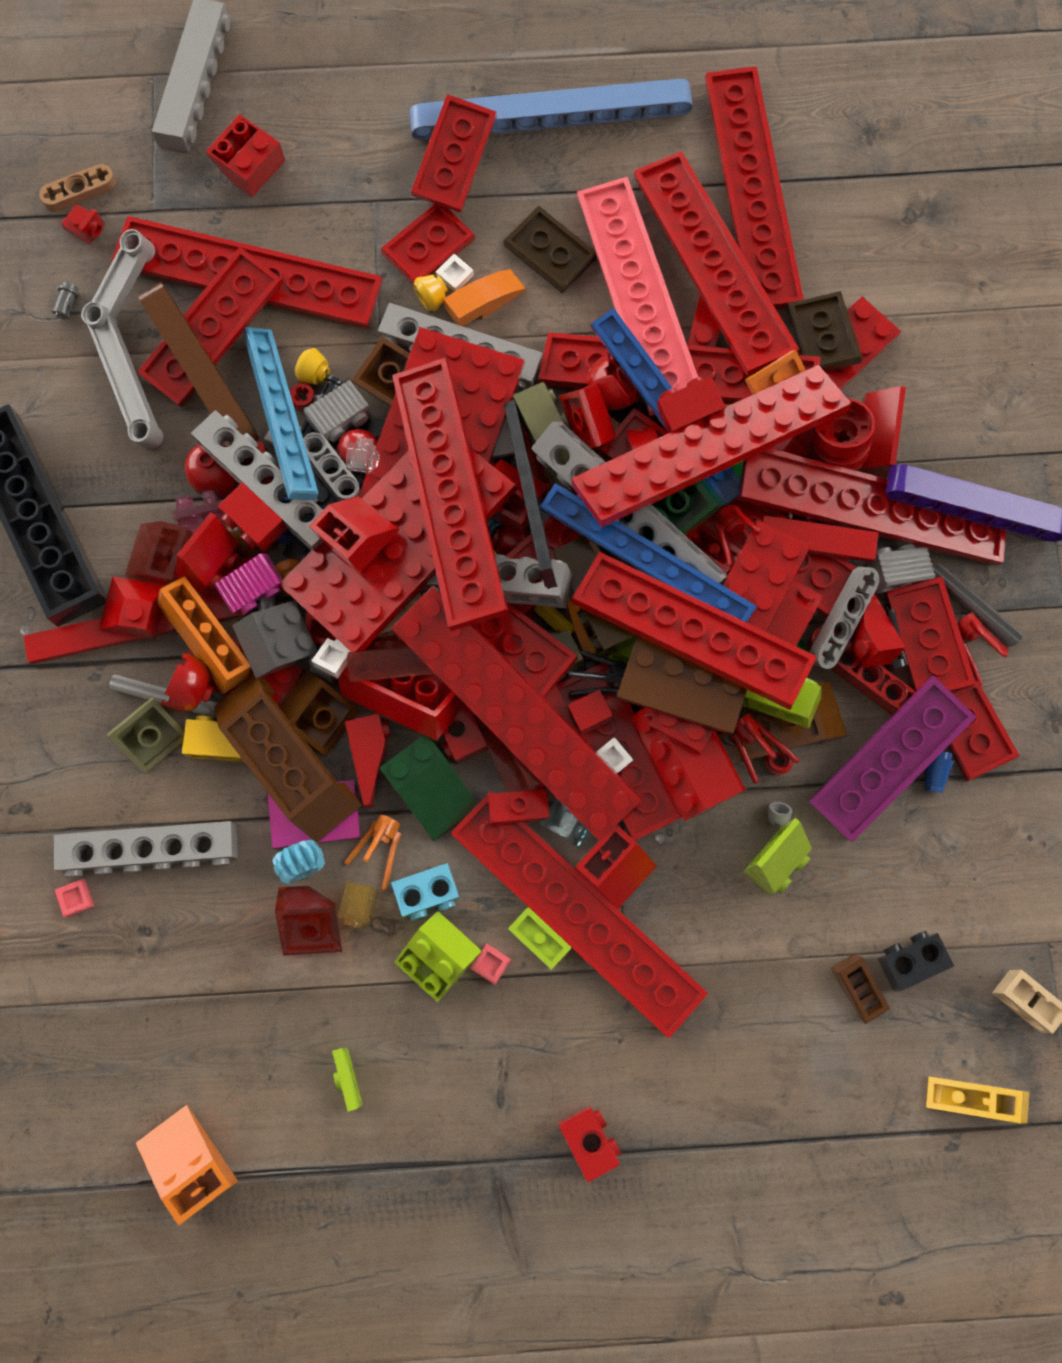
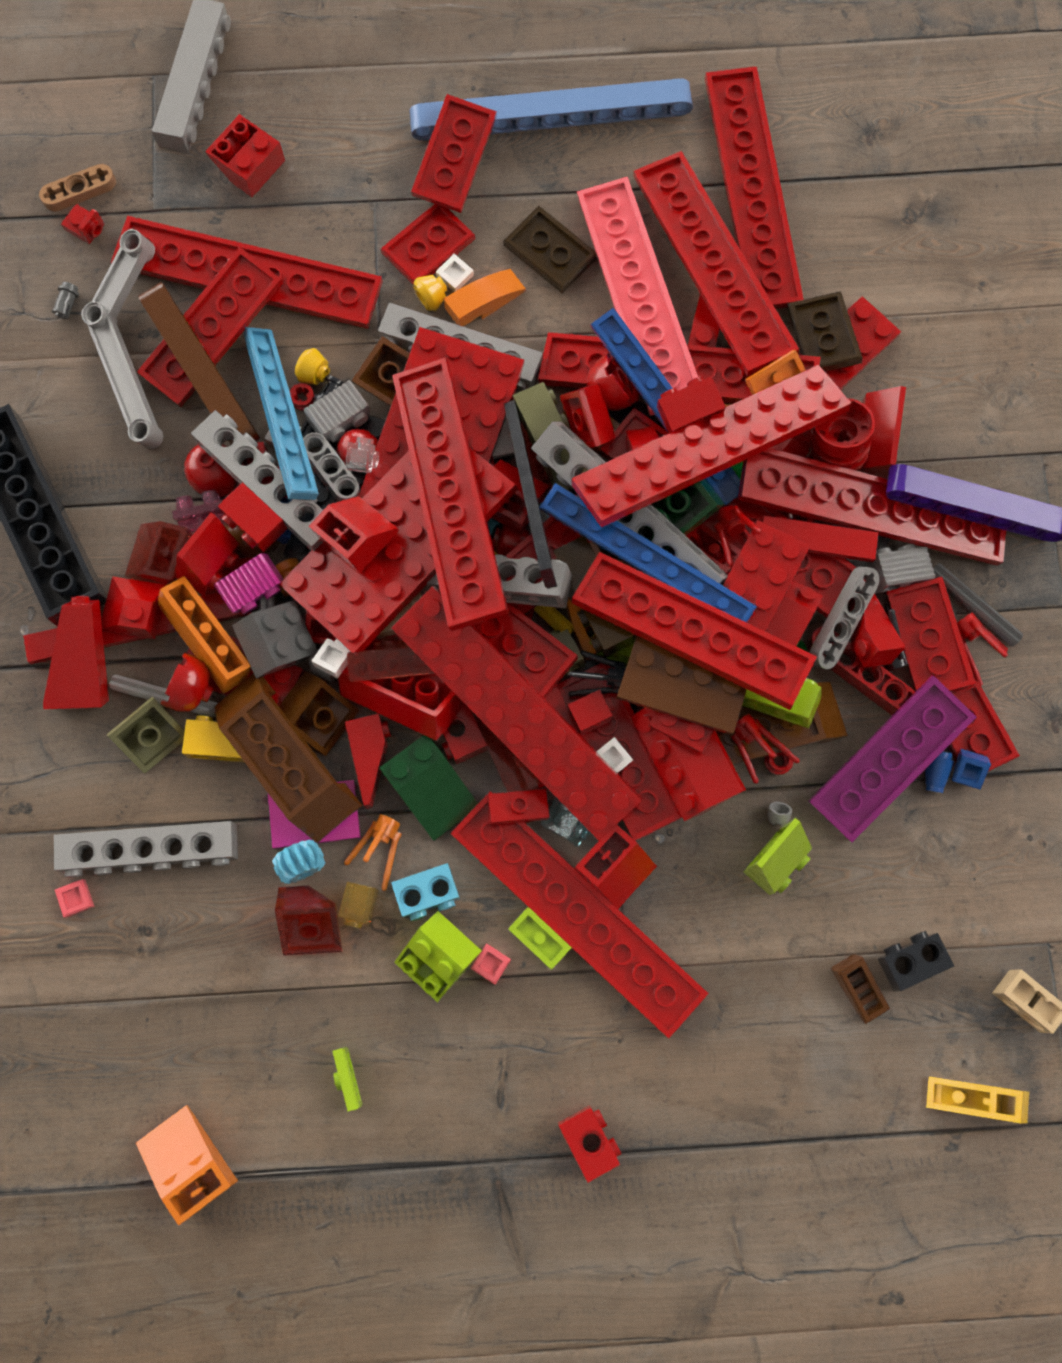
none -> red slope [43,596,109,709]
none -> blue slope [952,749,991,790]

